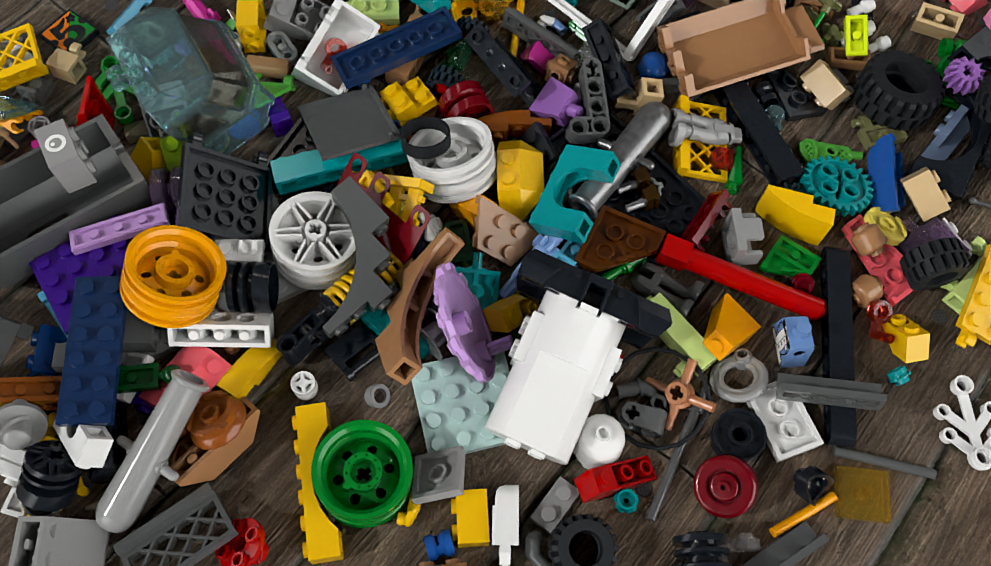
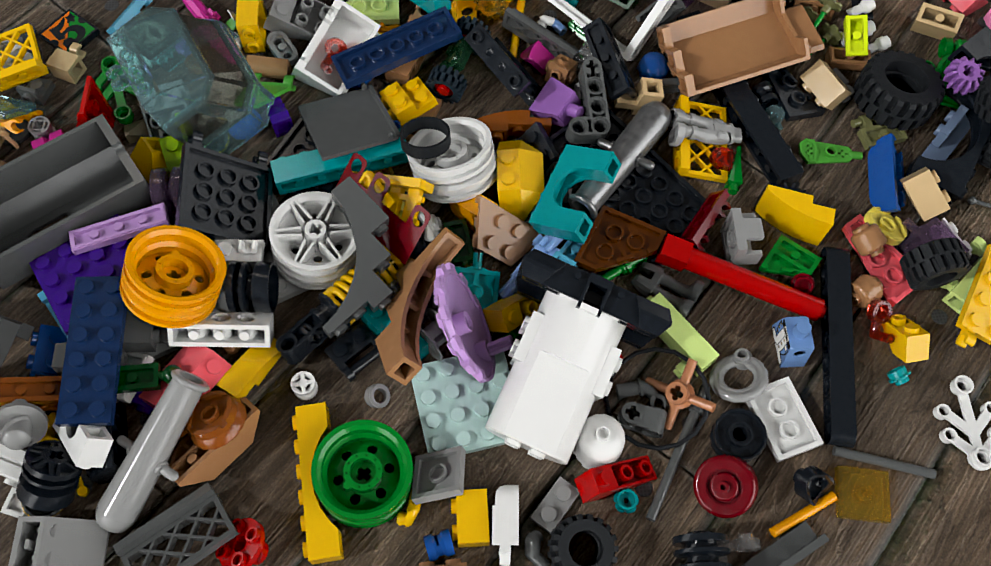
light grey brick [33,119,97,193] -> none
dark red wheel [438,80,494,119] -> none
dark brown piece [617,165,664,212] -> none
light orange slope [702,293,761,361] -> none
dark grey fence [776,373,887,411] -> none
teal gear [799,155,874,217] -> none

